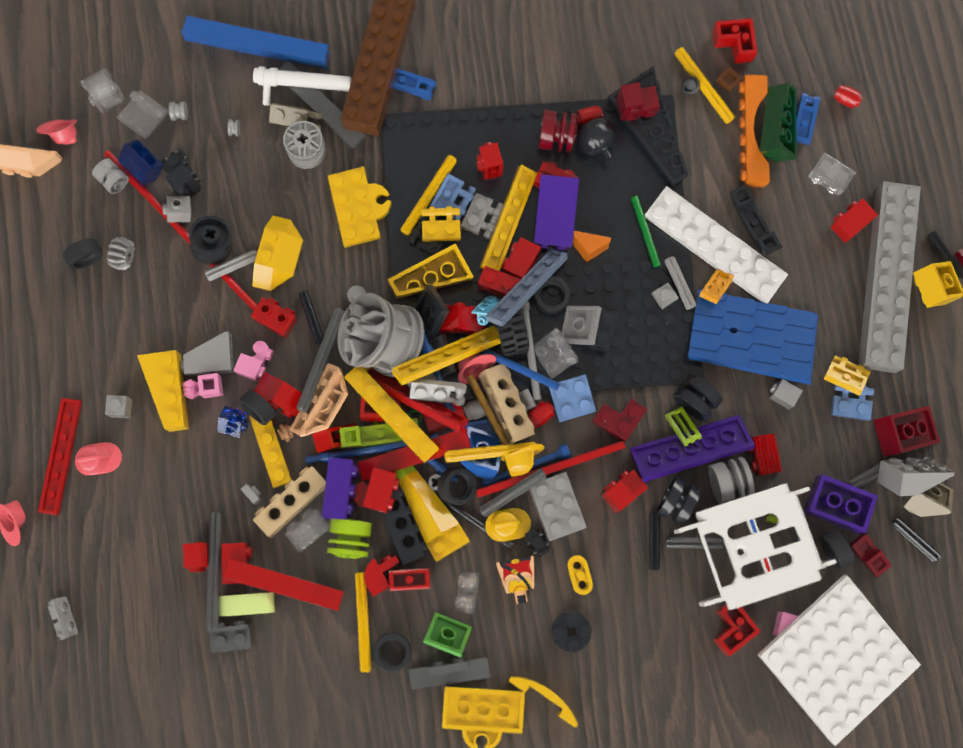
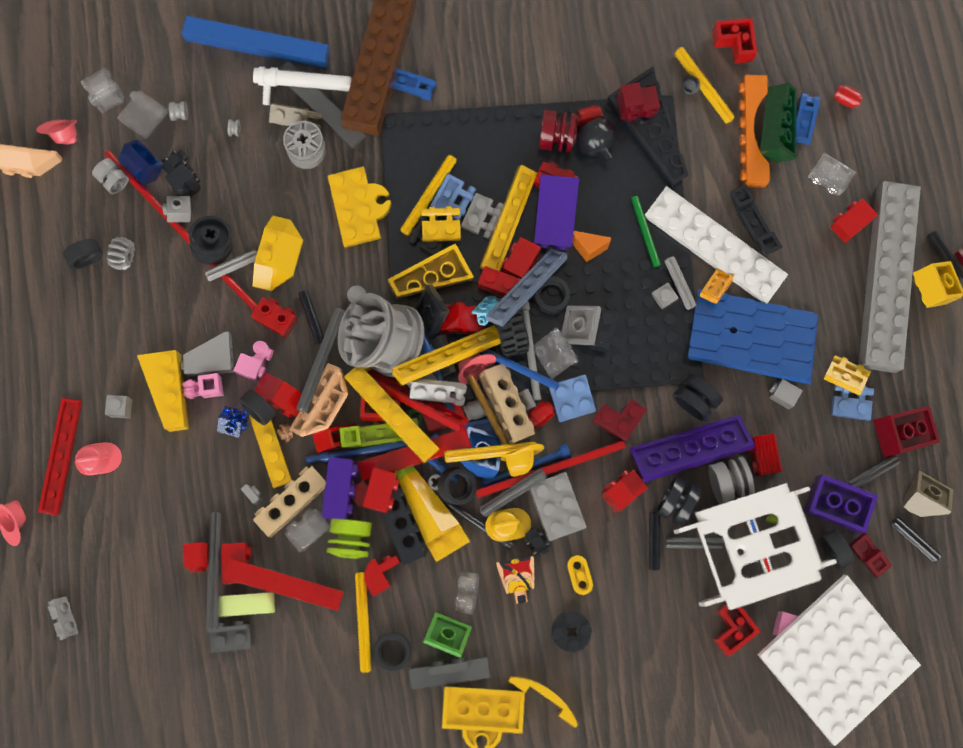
red brick [389,568,431,591] -> none
red brick [476,142,503,180] -> none
lime tile [665,407,702,446] -> none
reddish brown plate [716,66,743,93] -> none
light grey slope [877,457,955,496] -> none

